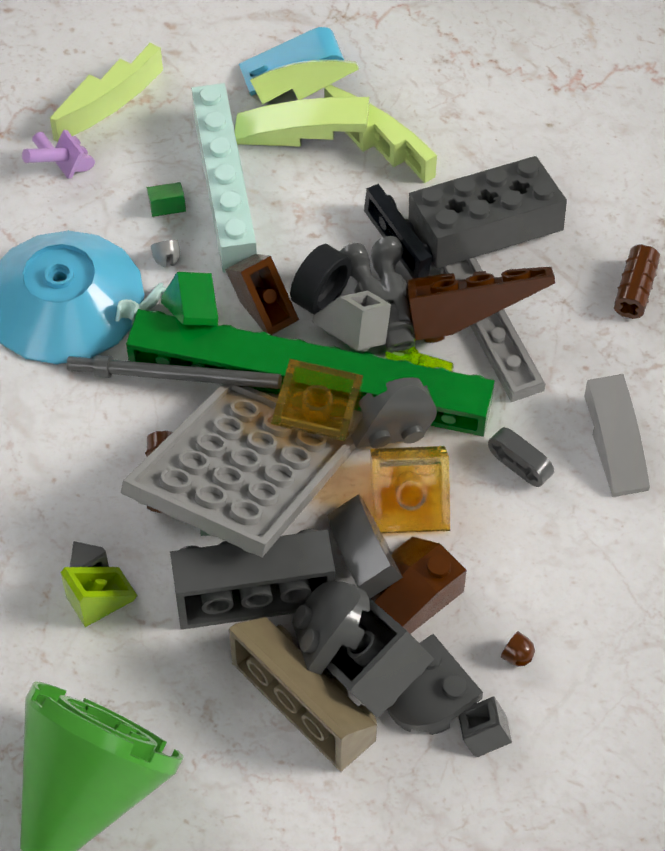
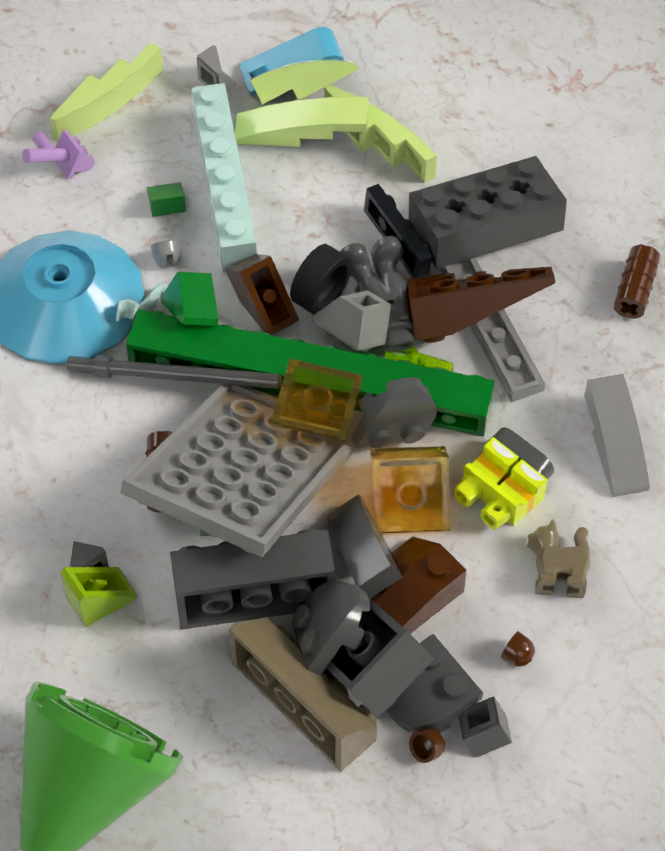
none -> light grey slope [197,45,237,92]
none -> reddish brown hinge [409,728,445,763]
none -> neon yellow hips [454,437,548,530]
none -> dark tan animal [526,520,590,598]

